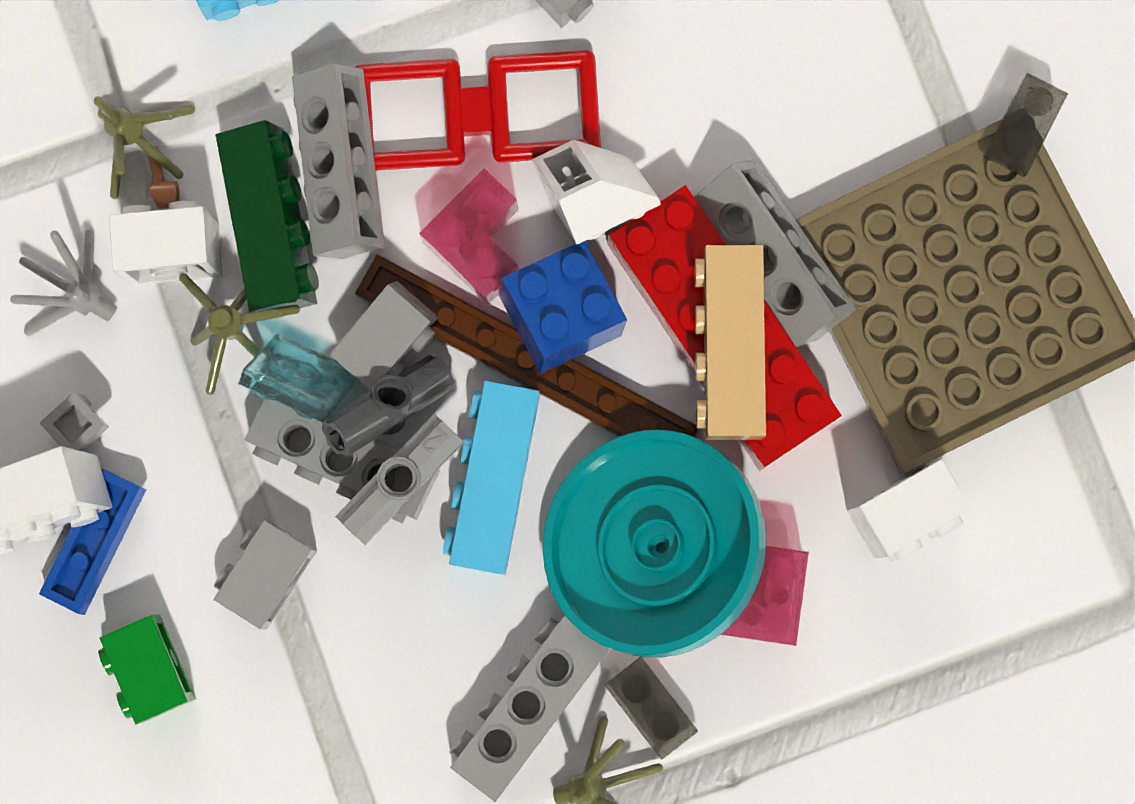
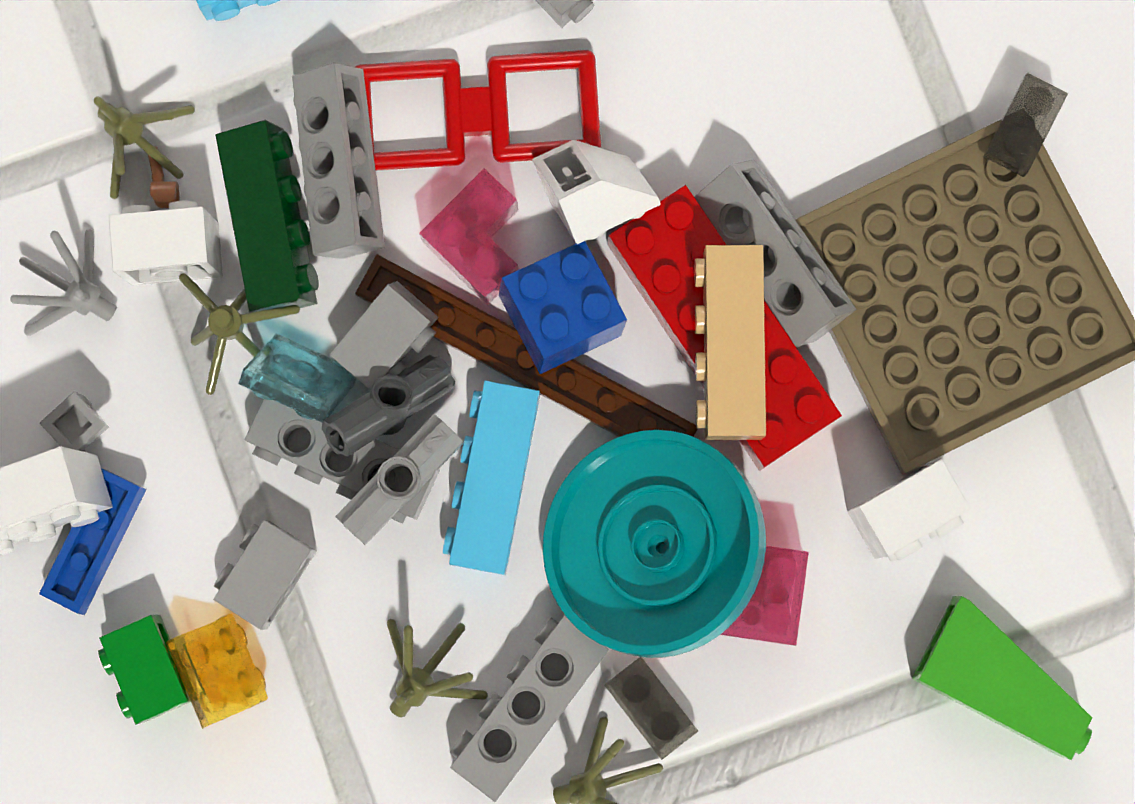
none -> clear yellow bracket [166,614,268,729]
none -> olive plant [387,619,488,717]
none -> bright green slope [911,596,1093,760]

